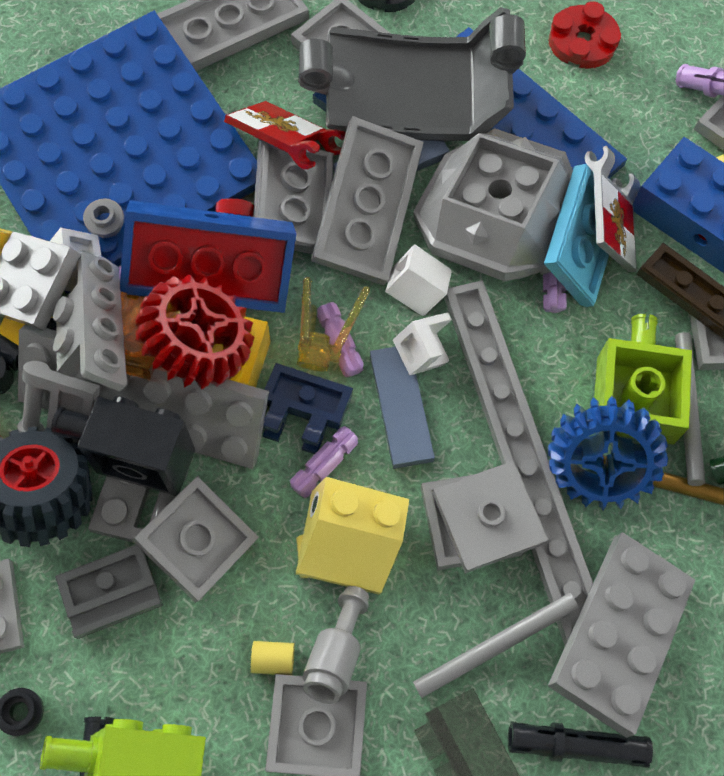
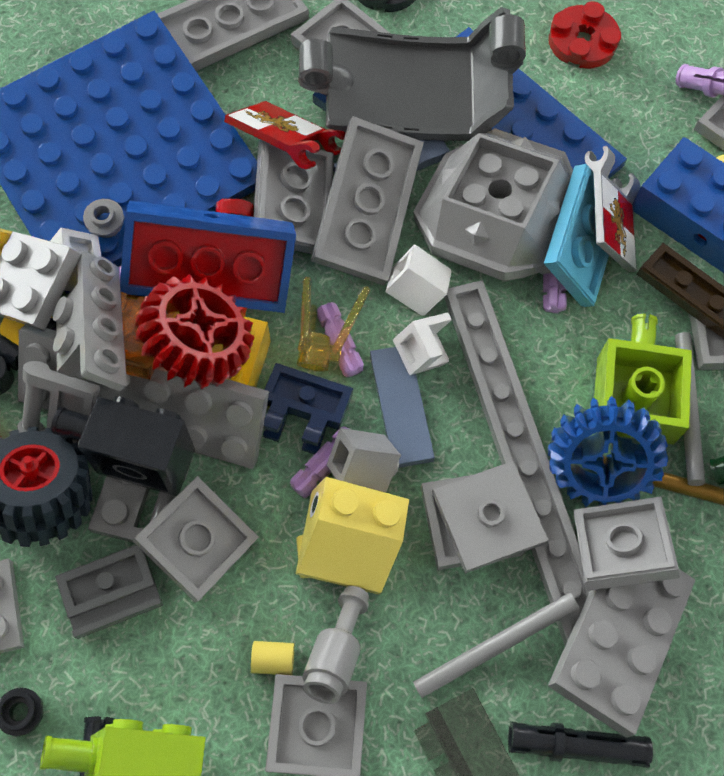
none -> light grey brick [327,428,401,492]
none -> light grey tile [573,496,680,591]

